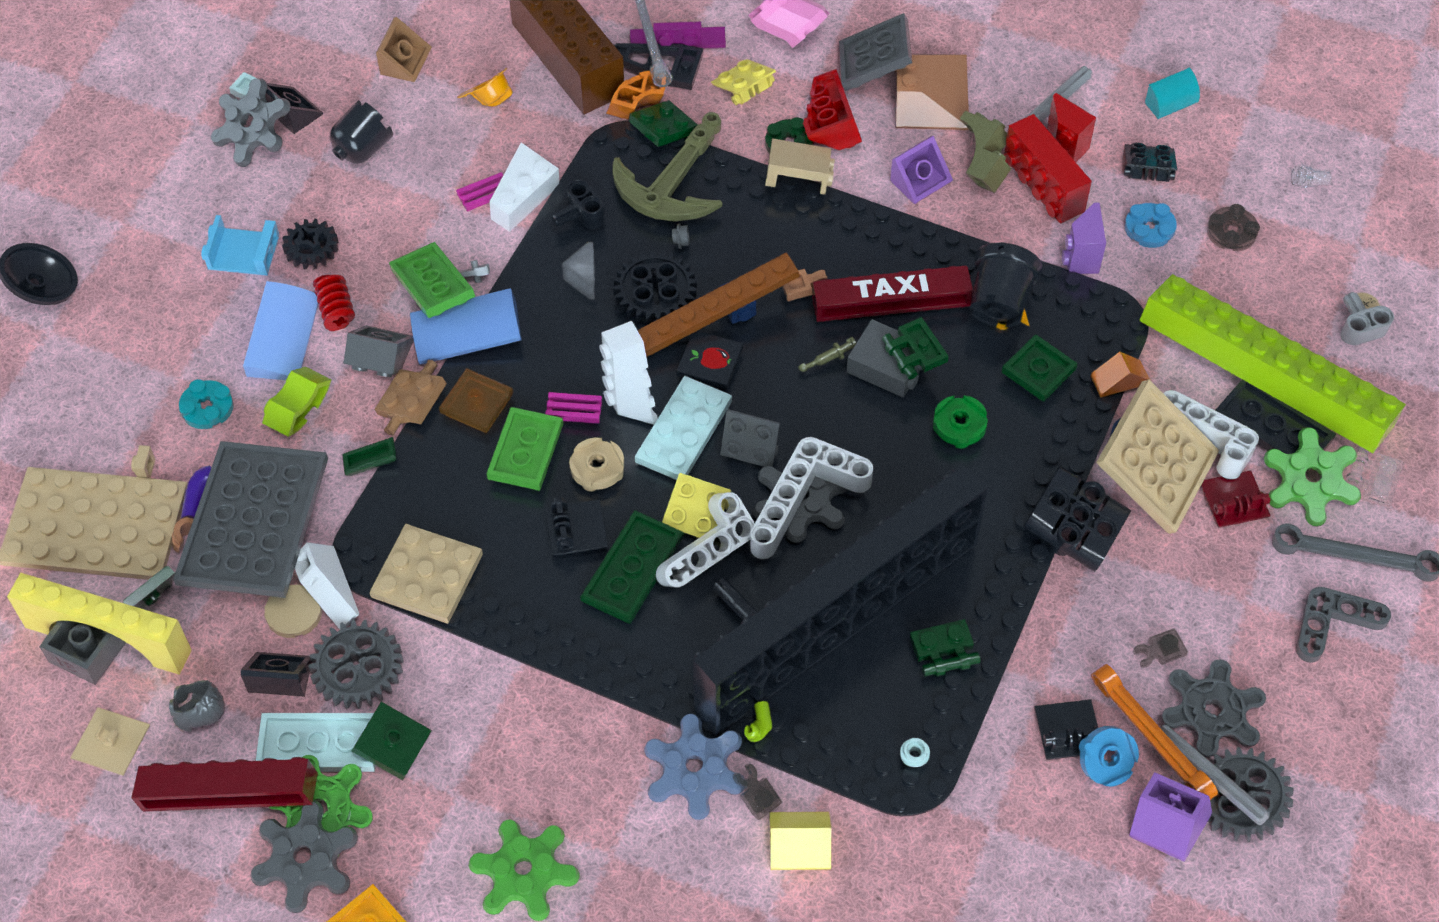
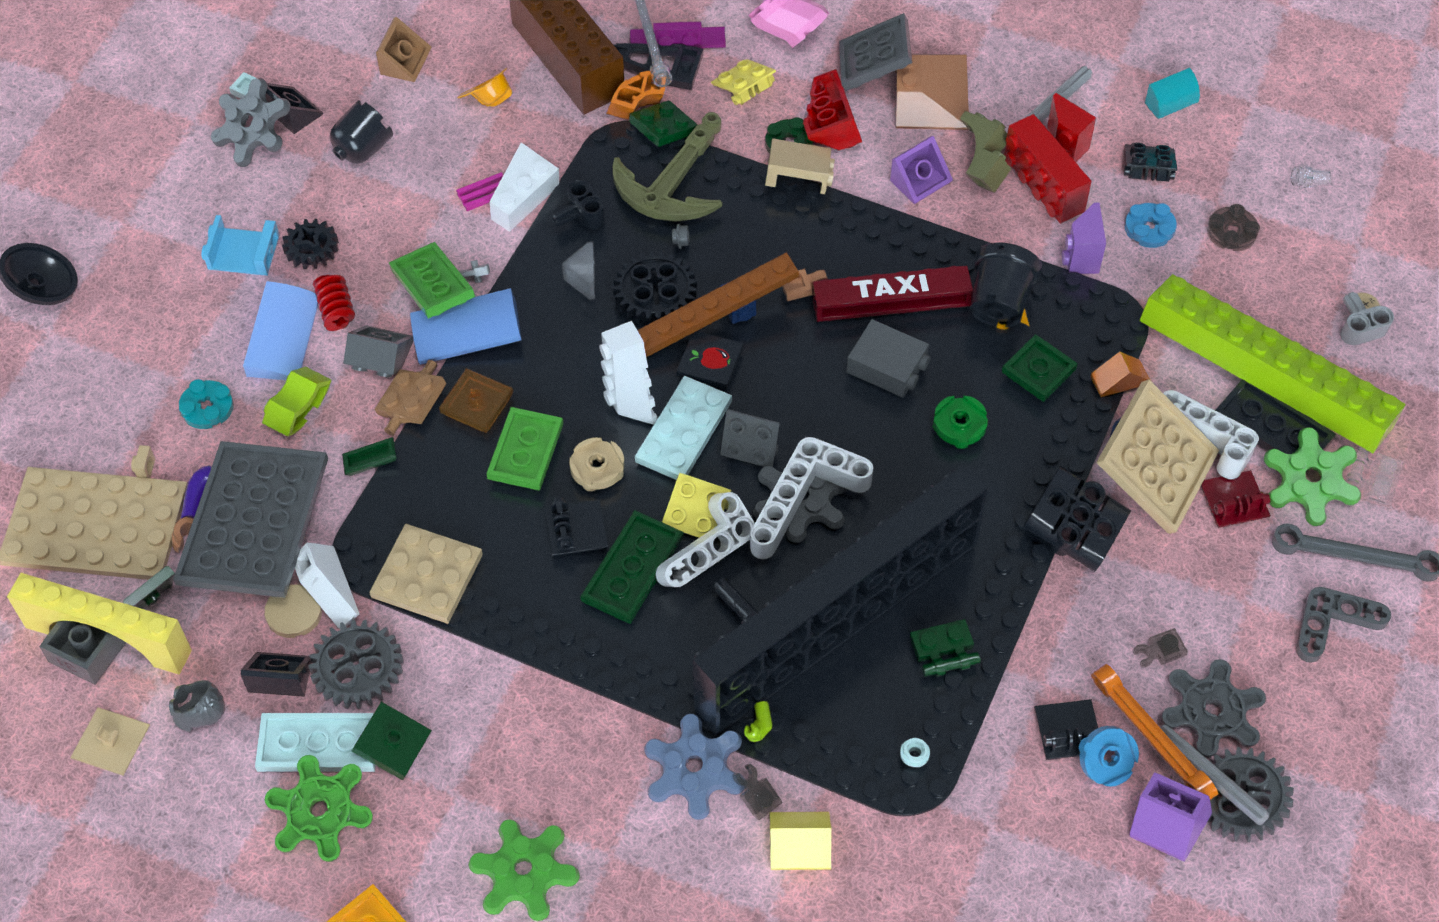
dark red brick [131,757,318,812] -> none
dark grey plate [250,800,358,913] -> none
dark pink tile [545,392,602,423] -> none
olive piece [798,337,856,372] -> none
dark green plate [882,317,949,380] -> none

